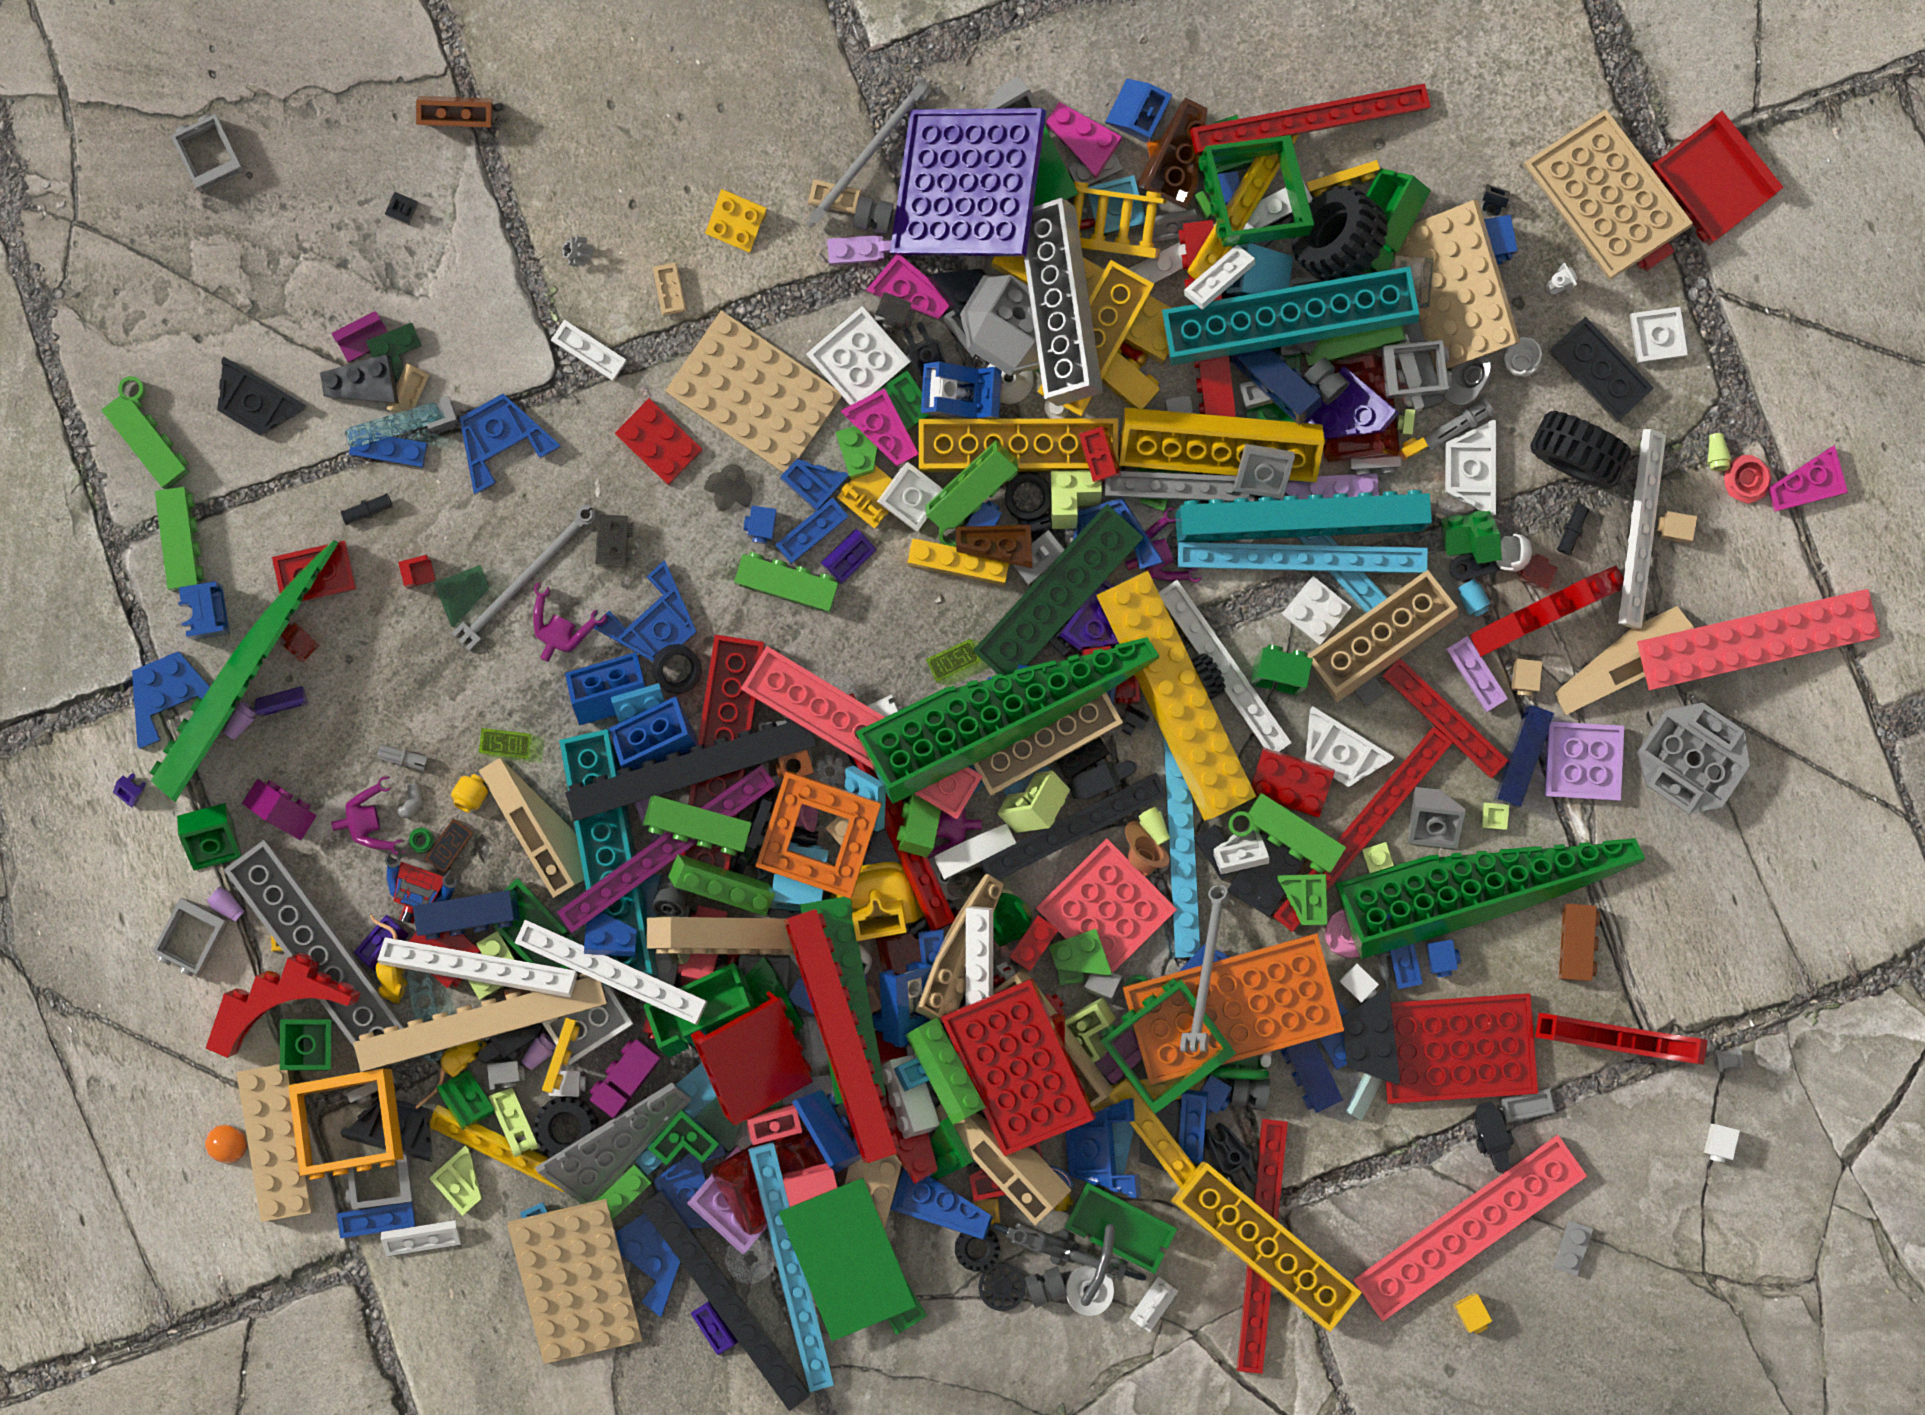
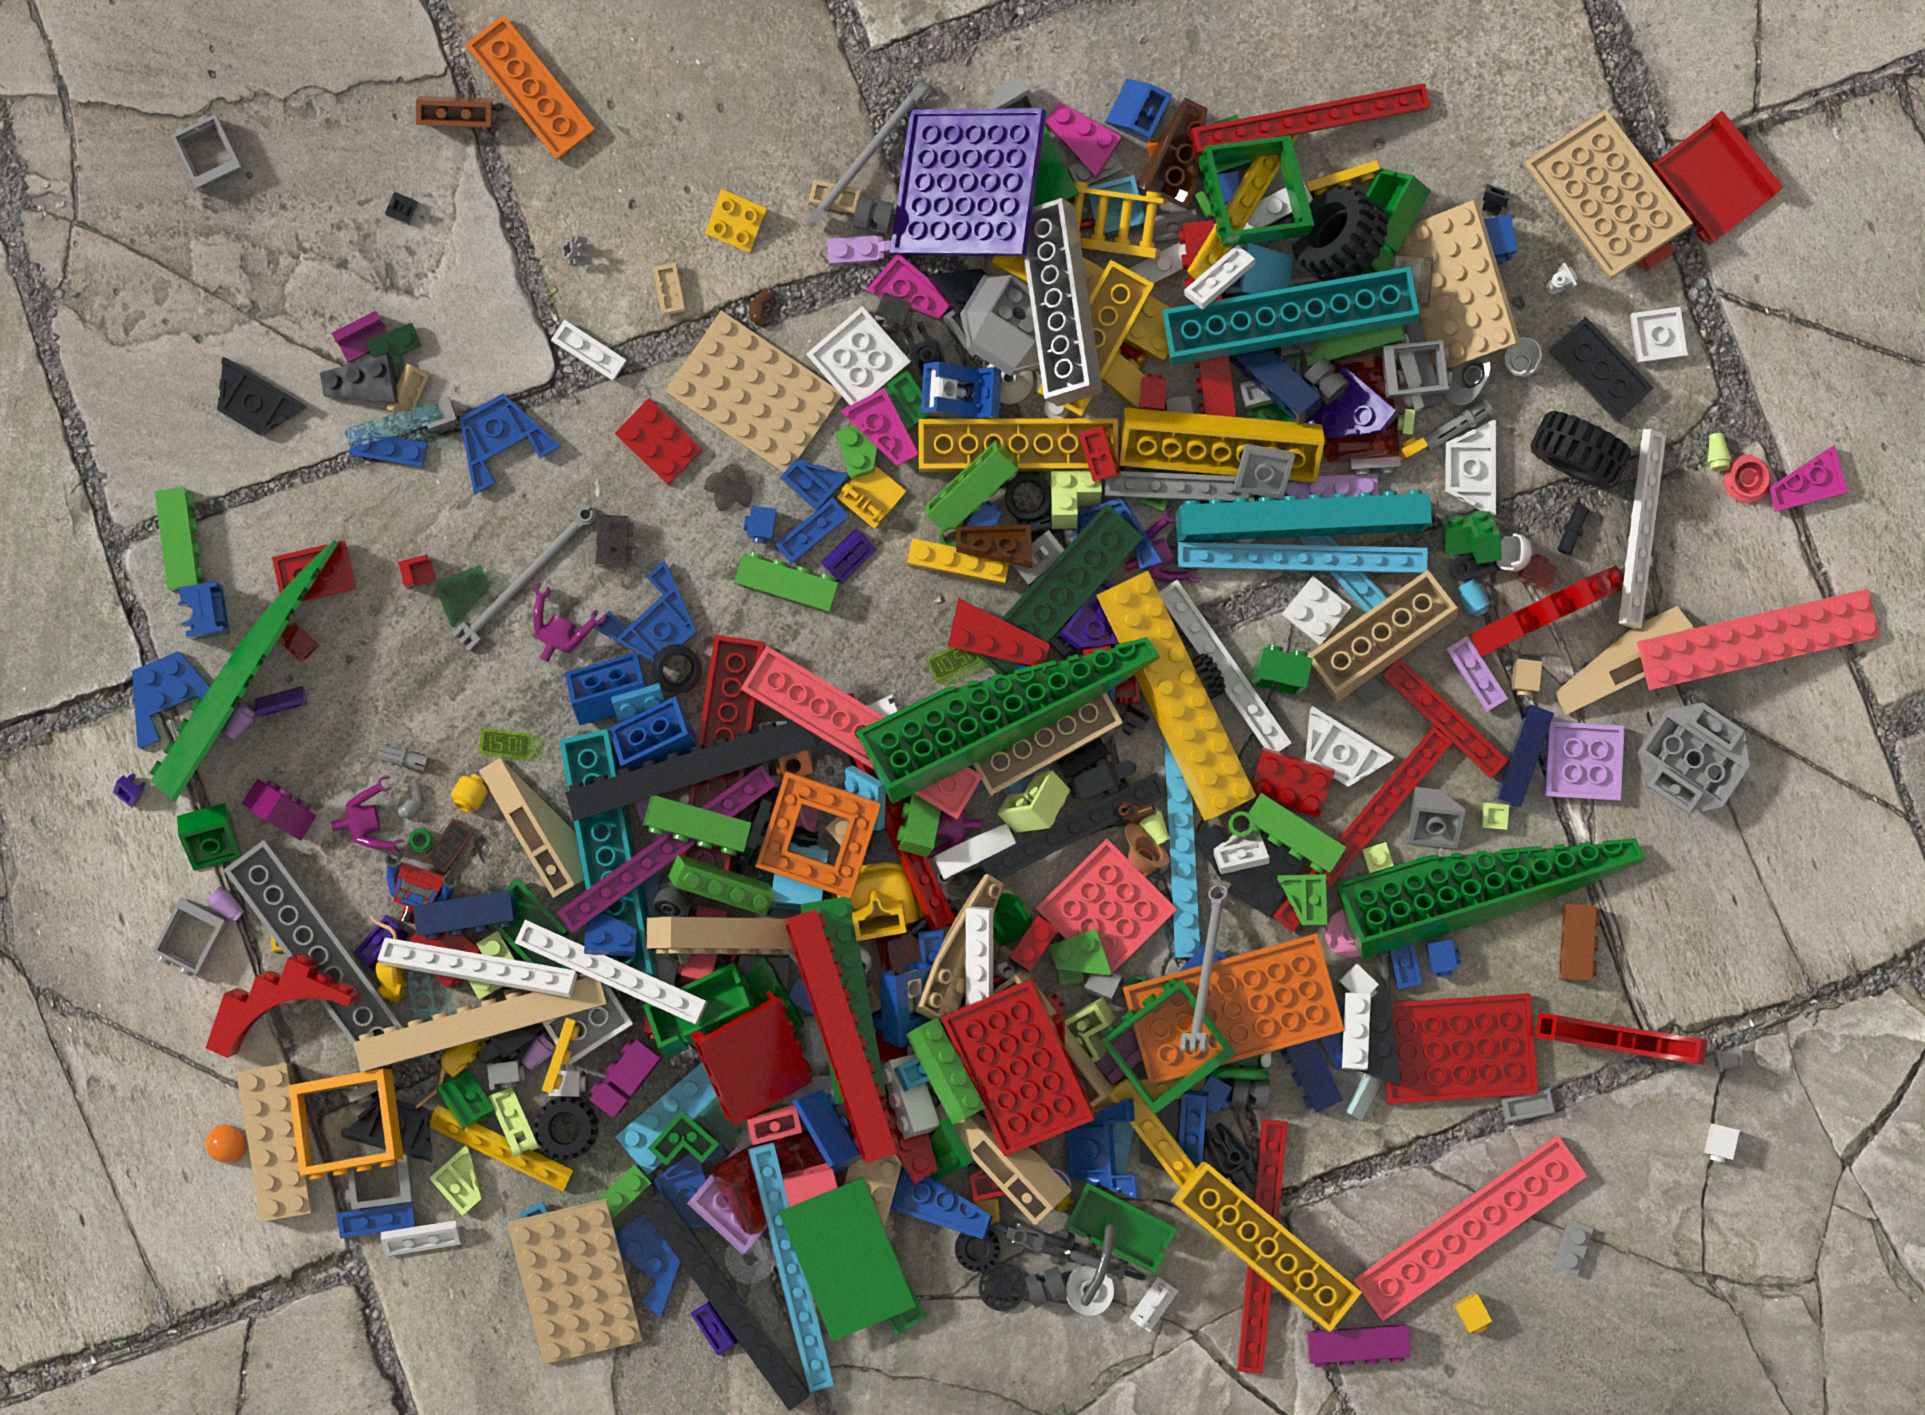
bright green hinge [101,376,190,489] -> none
green slope [279,1019,331,1071] -> none
black pin [341,493,393,526] -> none
light grey wing [535,1083,692,1204] -> none
white plate [877,462,943,532] -> none
black hinge [1474,1101,1514,1173] -> none
tan brick [1657,511,1697,544] -> none
none -> orange plate [465,15,595,161]
none -> reddish brown arm [749,289,773,326]
none -> red wing [947,598,1051,666]
none -> reddish brown arm [1118,802,1157,822]
none -> red brick [1139,374,1167,411]
none -> magenta brick [1306,1324,1411,1368]
none -> white plate [1342,993,1371,1070]

